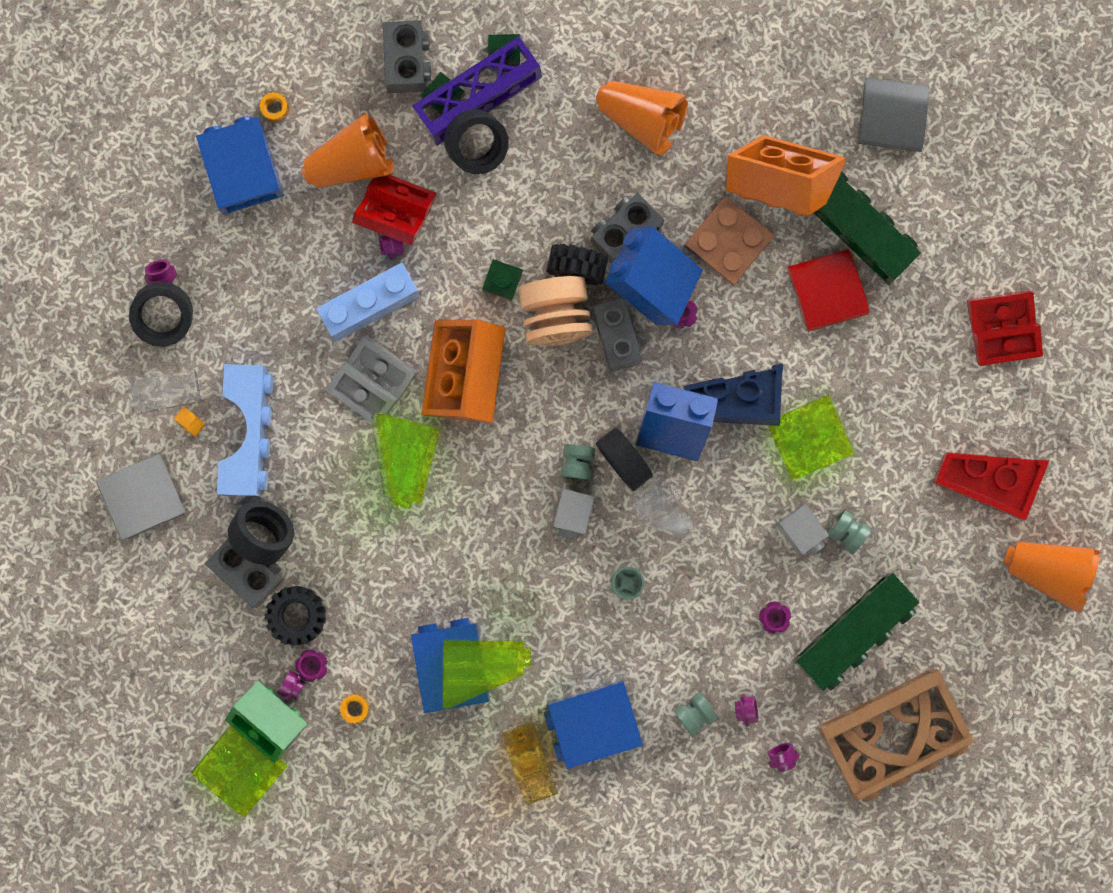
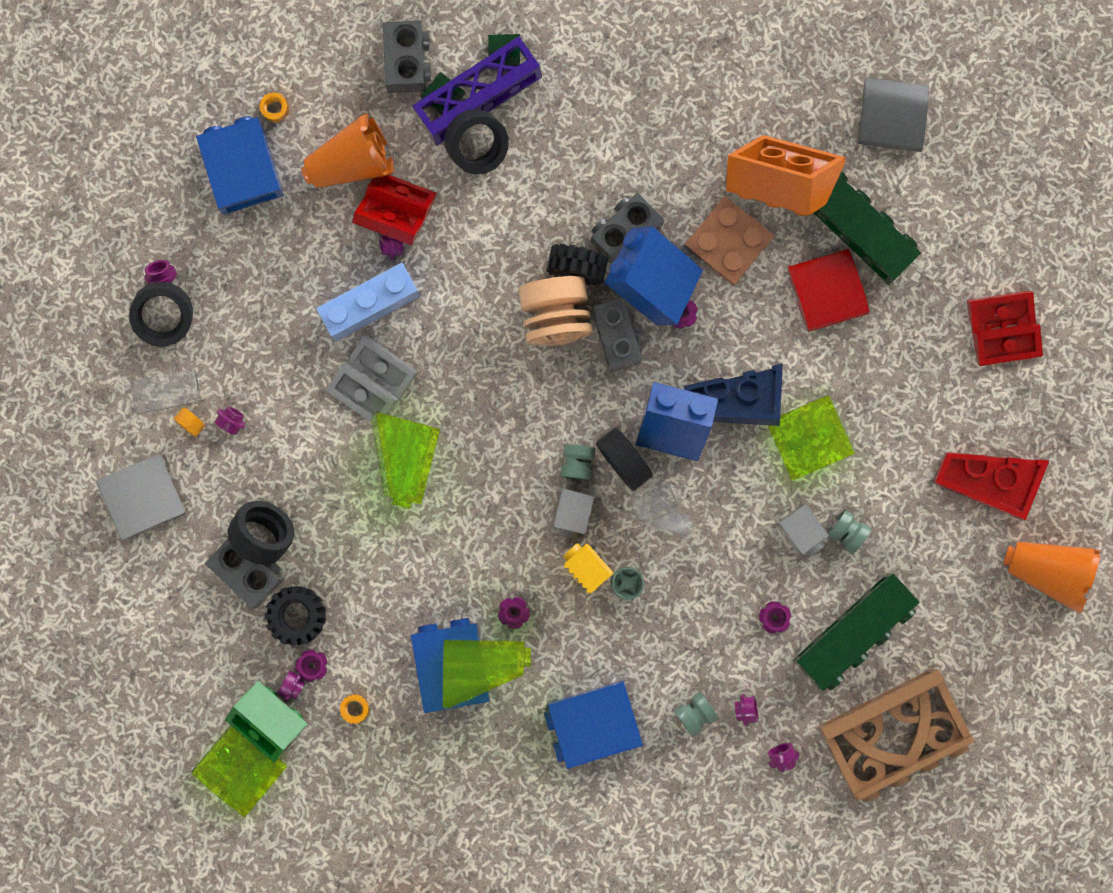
light blue arch [217,364,273,497] -> none
orange slope [421,319,506,423] -> none
dark green plate [482,259,523,301] -> none
clear yellow slope [502,721,558,805] -> none
orange cone [596,81,688,156] -> none
none -> magenta plate [215,406,245,435]
none -> magenta plate [498,597,530,629]
none -> yellow brick [562,543,613,593]

